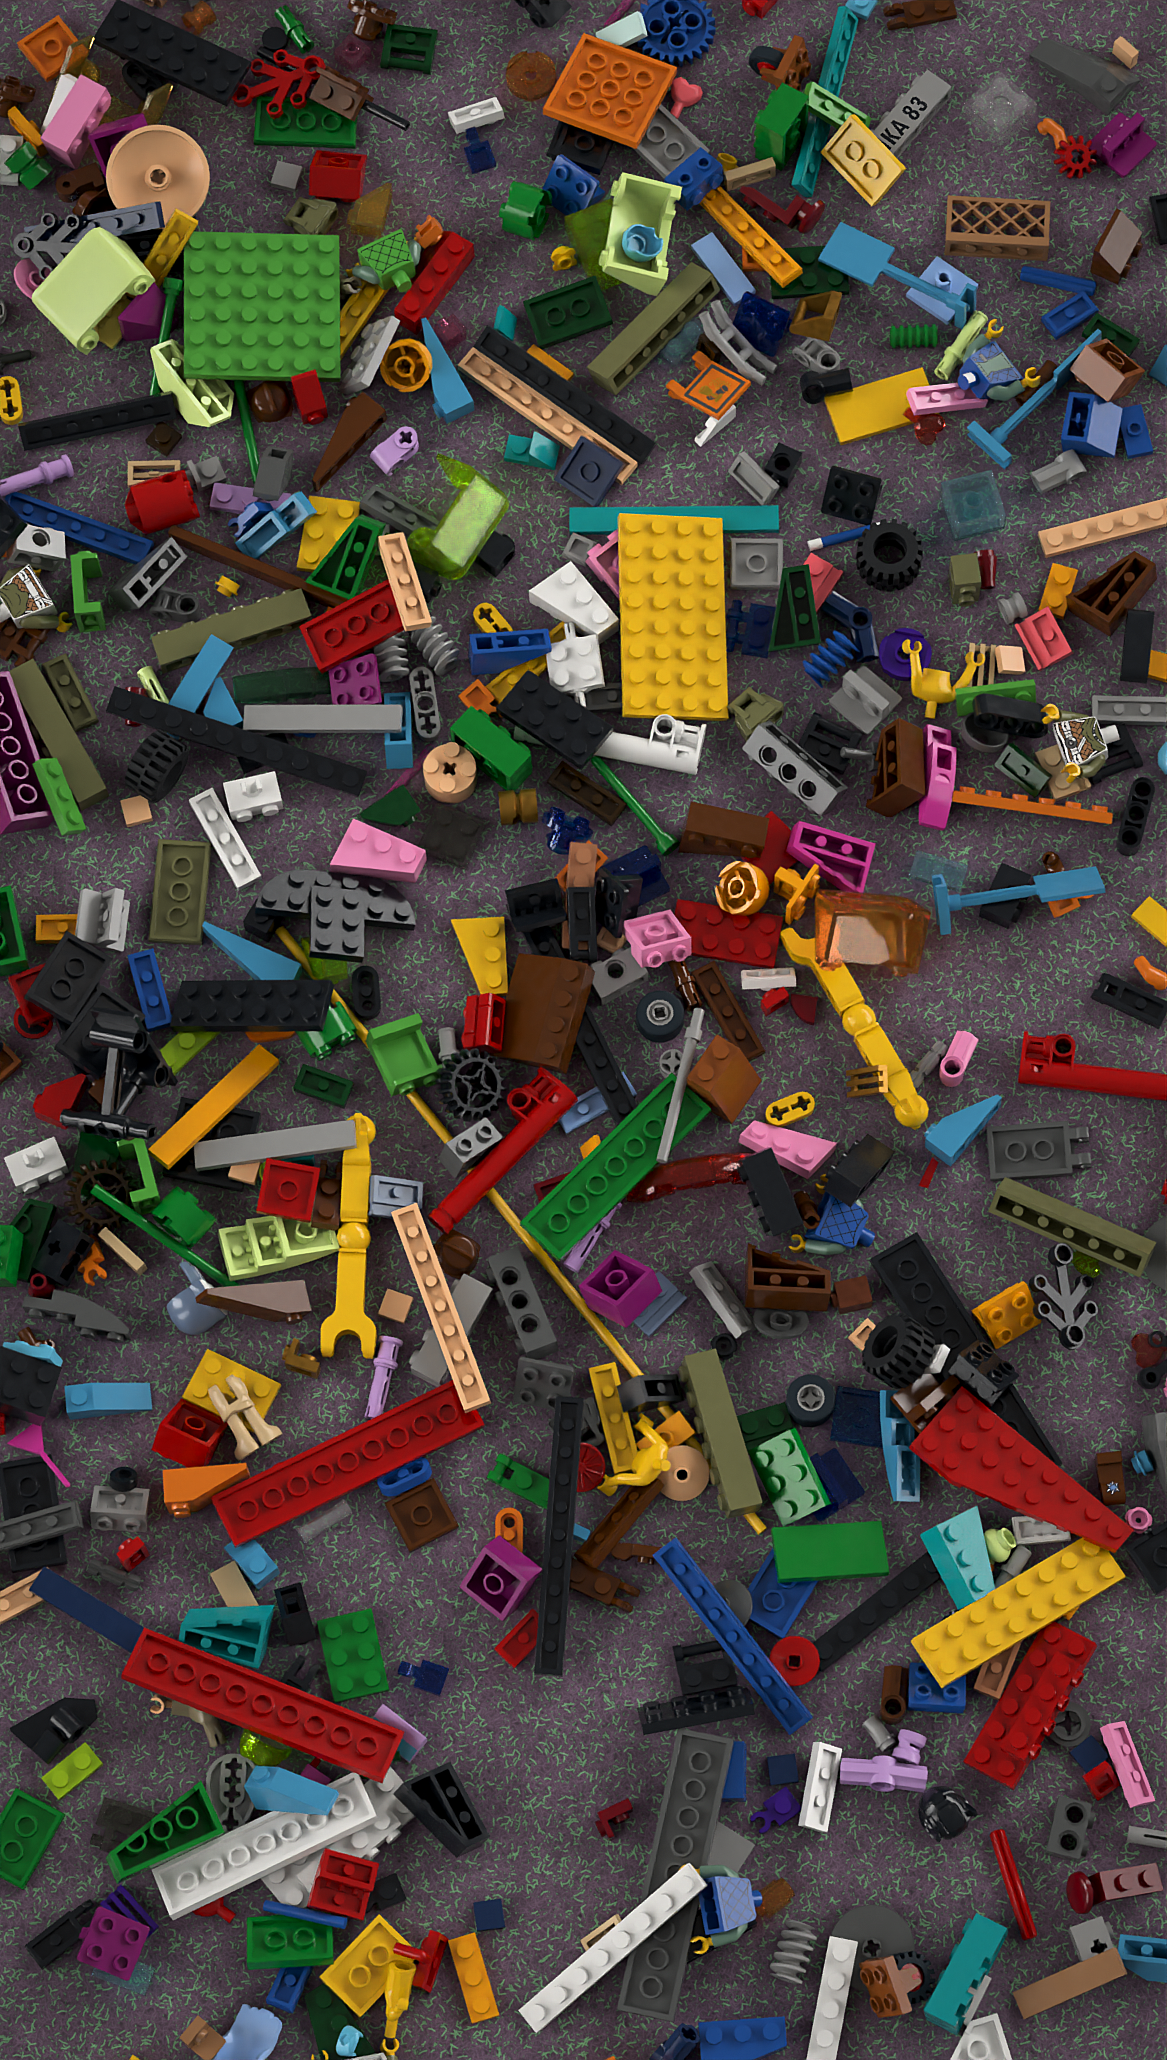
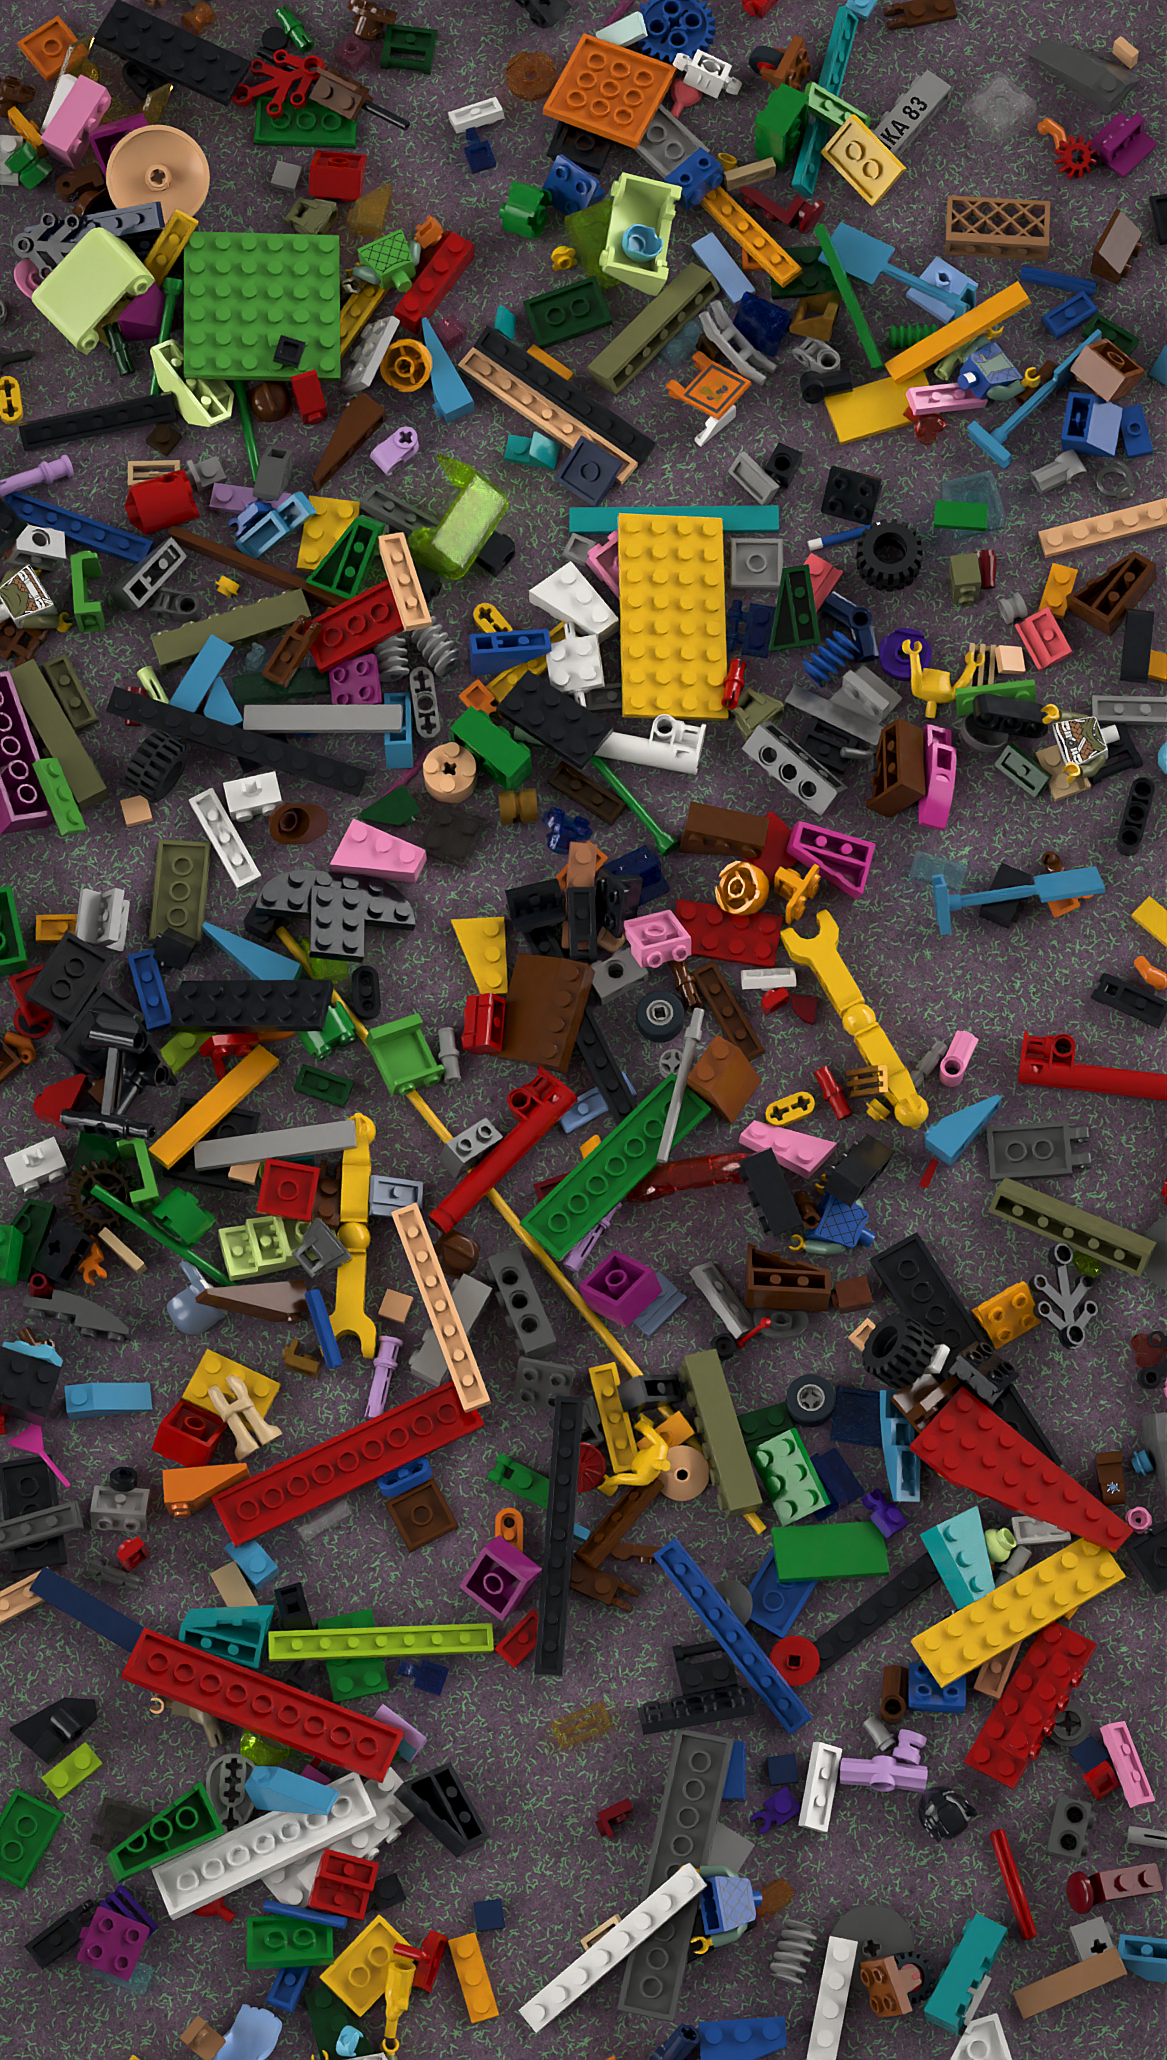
black gear [435,1048,507,1122] -> none
clear orange windscreen [815,889,931,977] -> none
orange plate [952,786,1113,824] -> none
none -> orange arm [4,1031,37,1064]
none -> dark green pin [102,322,136,376]
none -> black brick [152,927,197,971]
none -> red plate [199,1032,259,1082]
none -> clear light blue plate [244,642,268,680]
none -> reddish brown hinge [262,615,321,688]
none -> reddish brown piece [267,802,329,844]
none -> lime plate [268,1623,494,1662]
none -> black tile [273,335,306,369]
none -> dark grey piece [292,1218,352,1278]
none -> blue axle [304,1289,343,1369]
none -> clear yellow tile [550,1701,613,1750]
none -> white piece [673,50,742,98]
none -> red pin [721,658,747,709]
none -> red hinge [735,1317,771,1349]
none -> flat silver sticker [784,685,884,746]
none -> red pin [813,1066,853,1121]
none -> green tile [814,224,886,372]
none -> dark purple plate [861,1488,909,1539]
none -> yellow plate [866,1098,891,1122]
none -> light orange tile [884,281,1031,386]
none -> green tile [933,500,988,532]
none -> dark grey piece [1096,459,1135,500]

